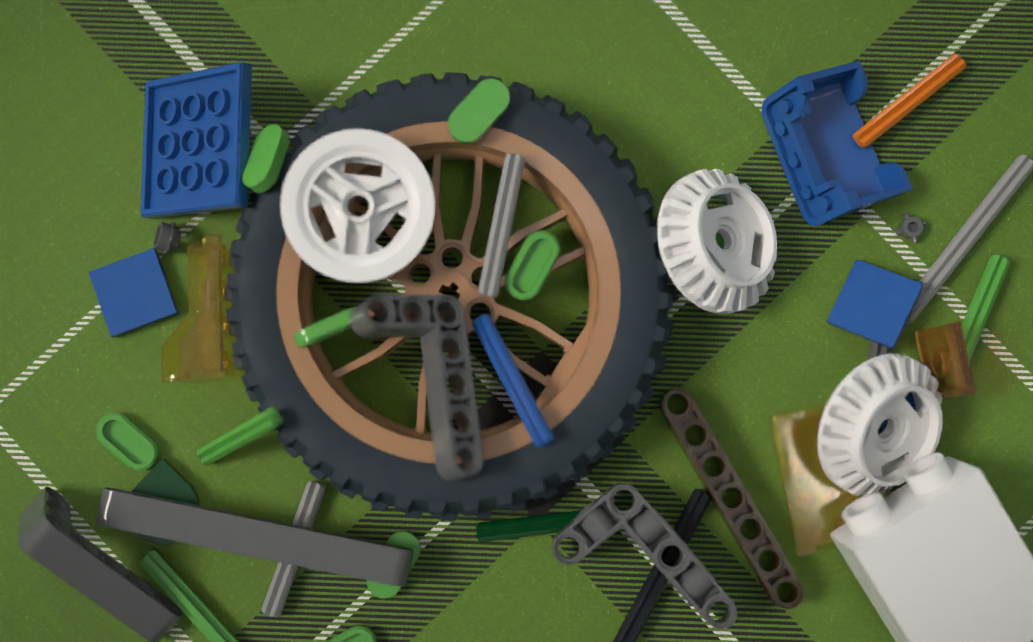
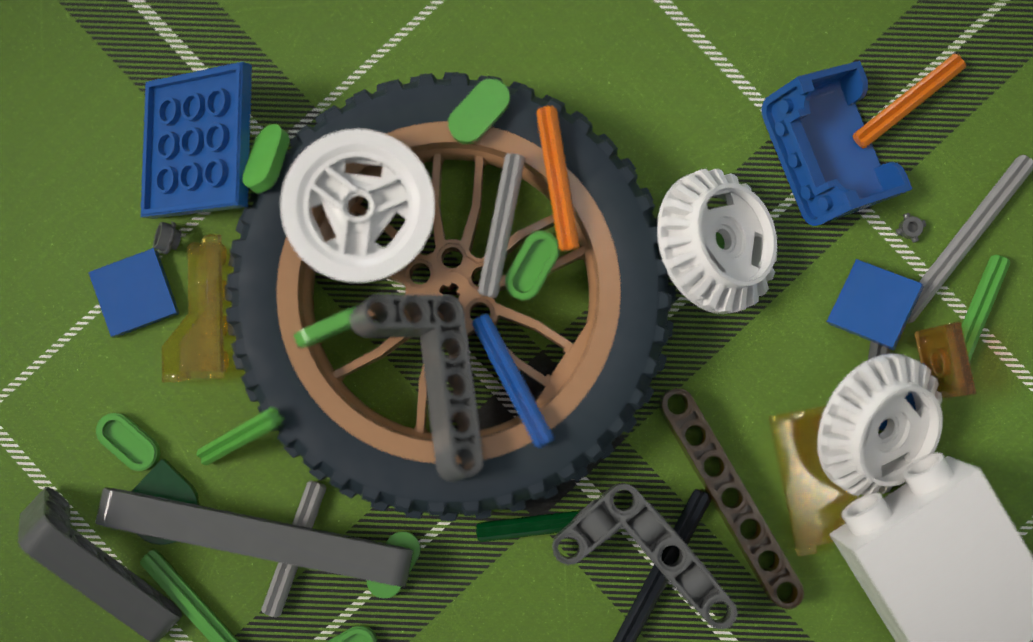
none -> orange axle [536,106,579,251]

